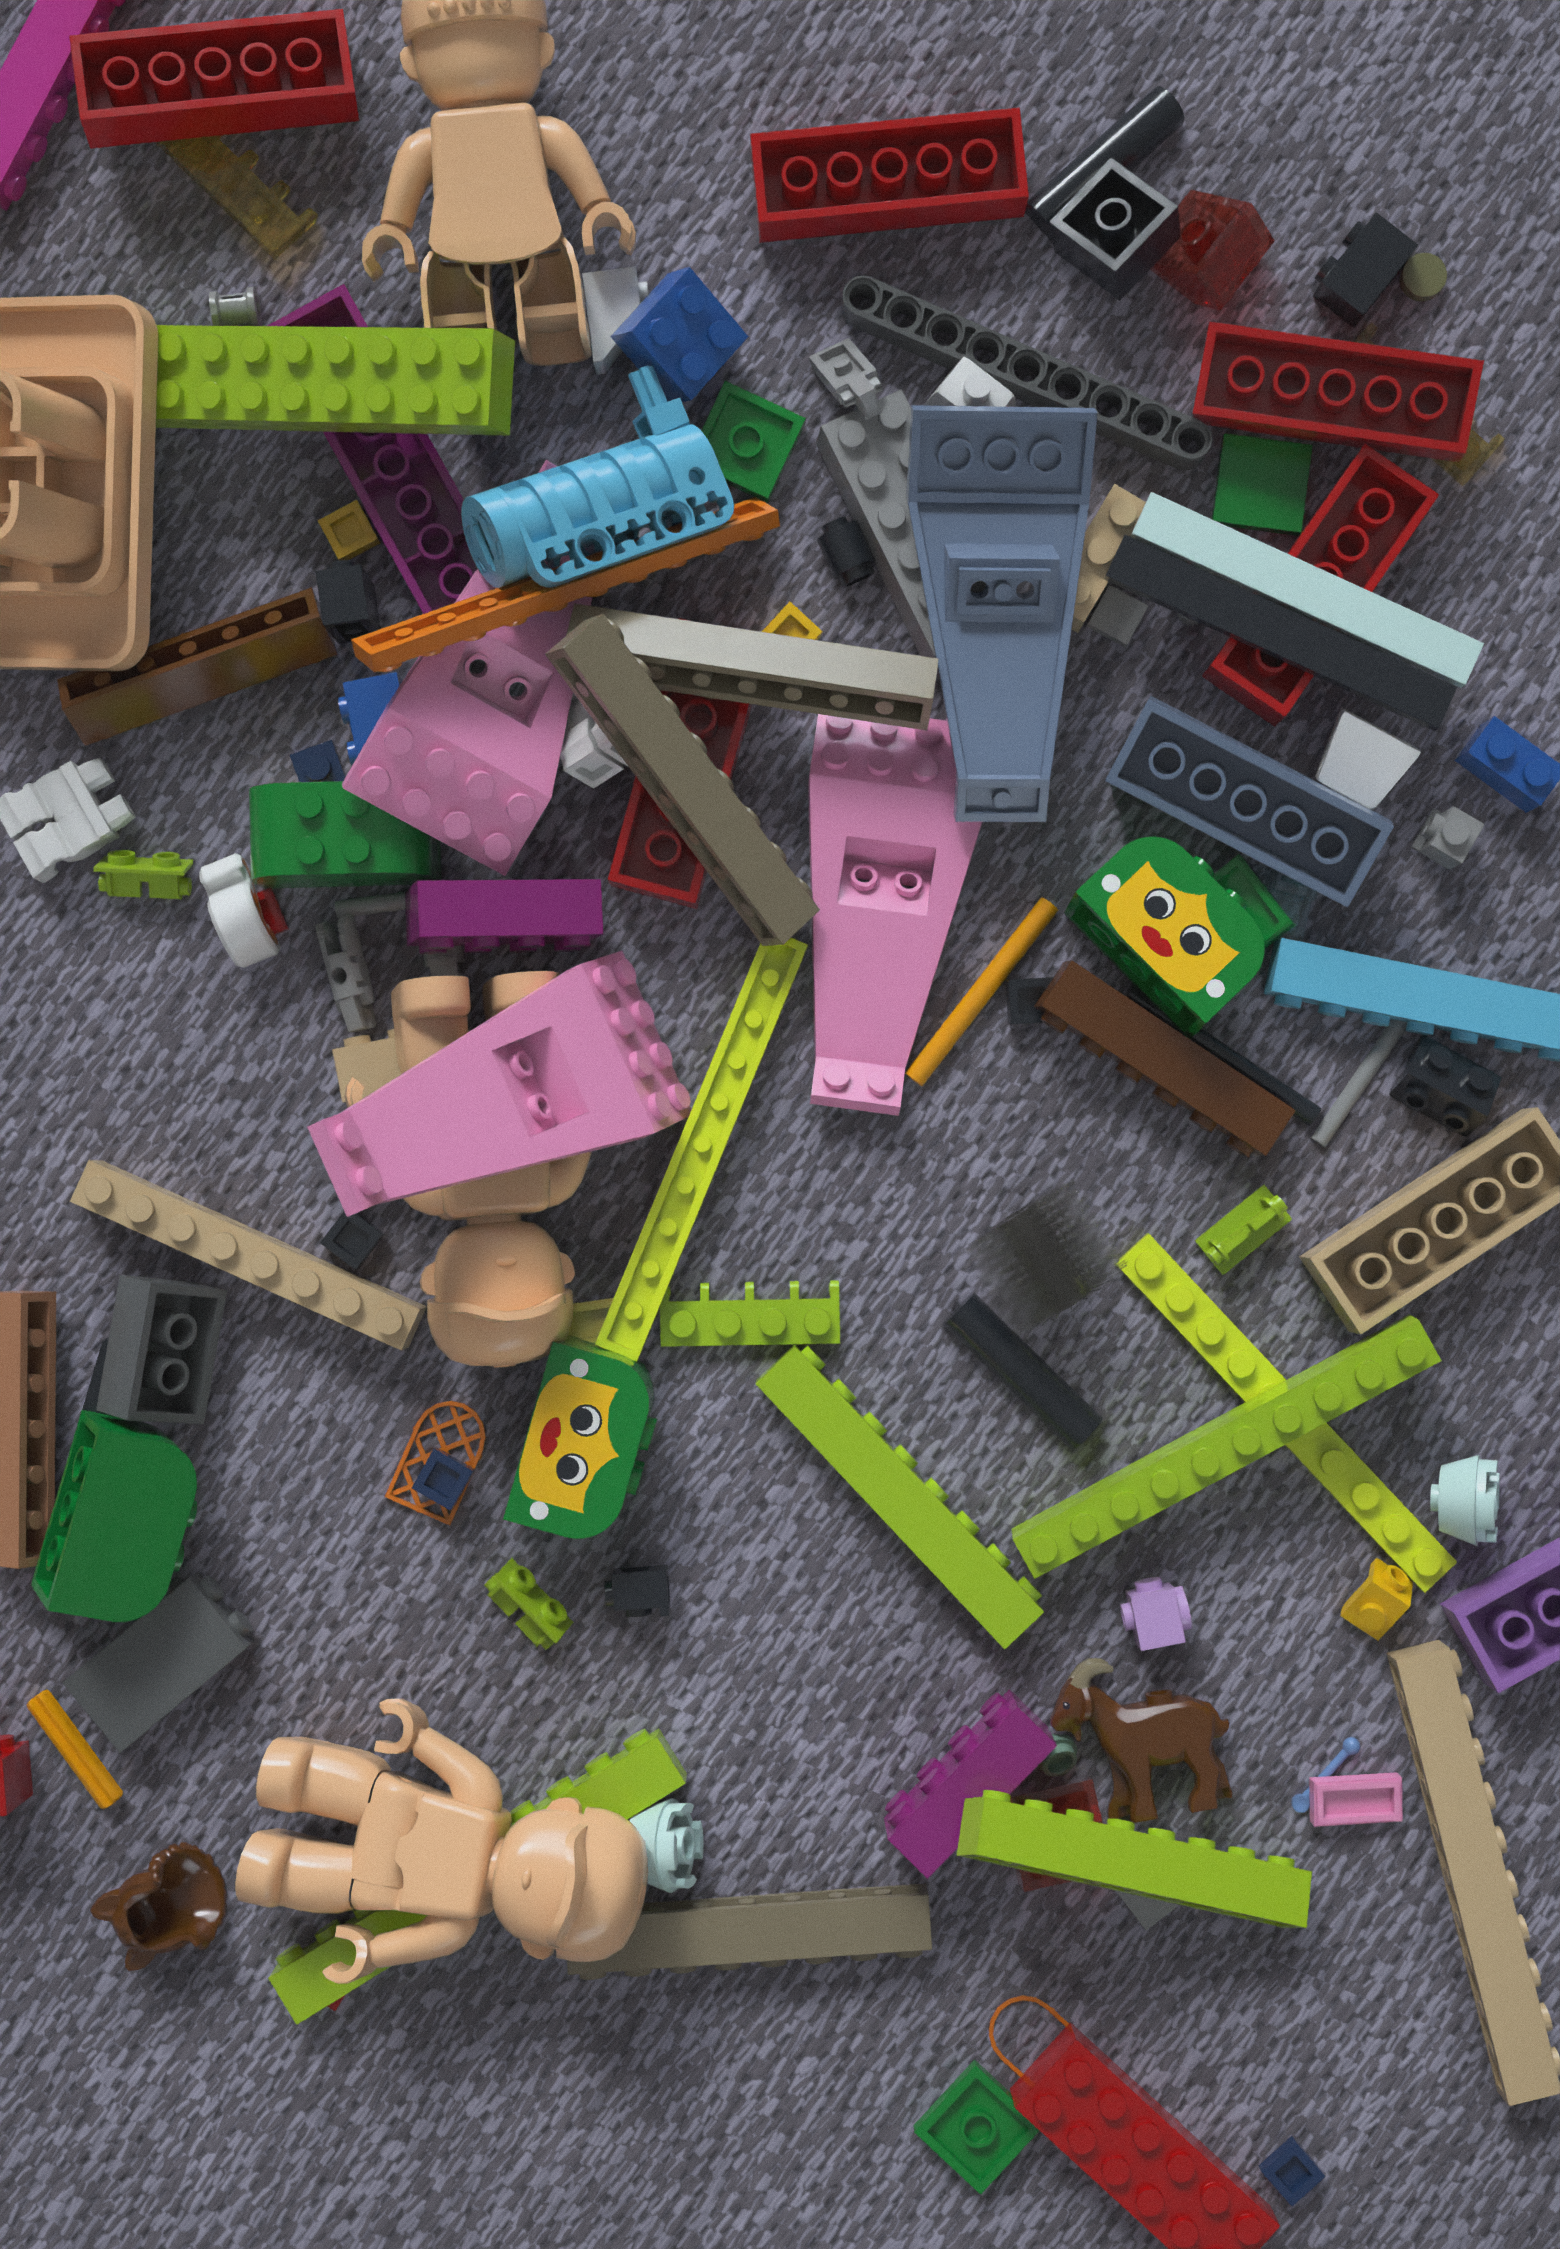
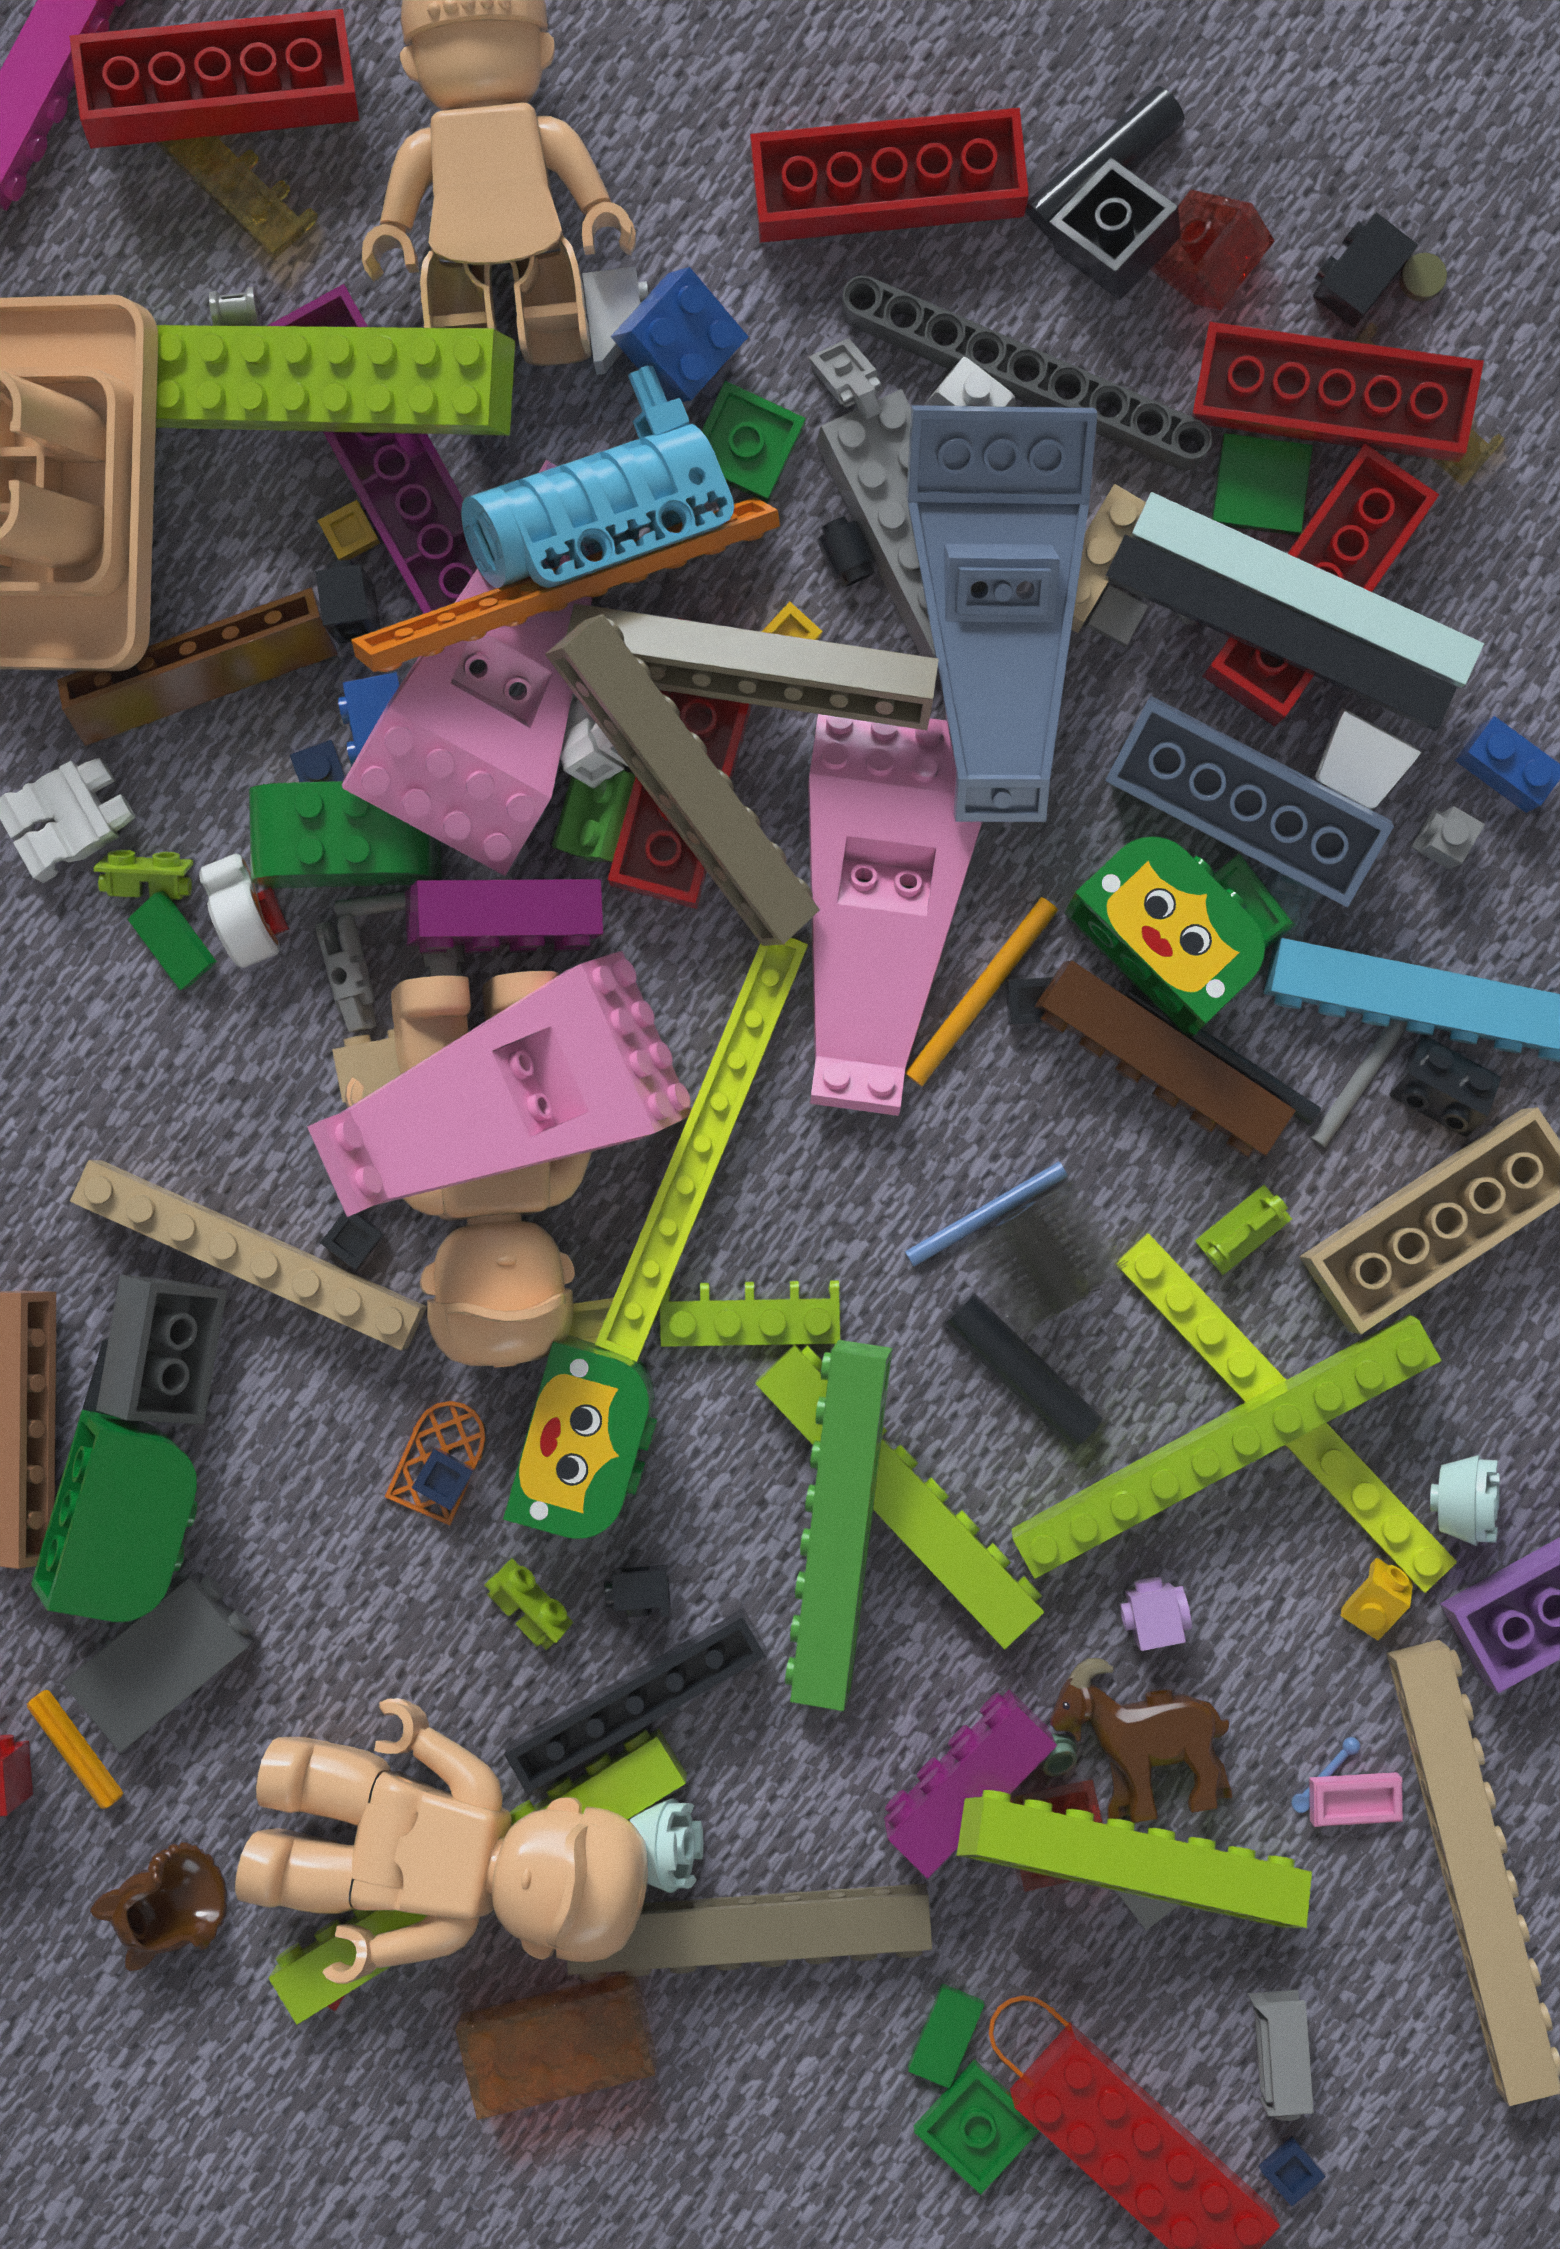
none -> green tile [127,891,217,990]
none -> clear orange brick [455,1973,658,2120]
none -> black brick [504,1608,766,1794]
none -> bright green bracket [552,770,636,863]
none -> bright green brick [785,1340,893,1711]
none -> medium blue bar [905,1162,1068,1267]
none -> green tile [907,1983,984,2089]
none -> light grey window [1247,1990,1314,2121]

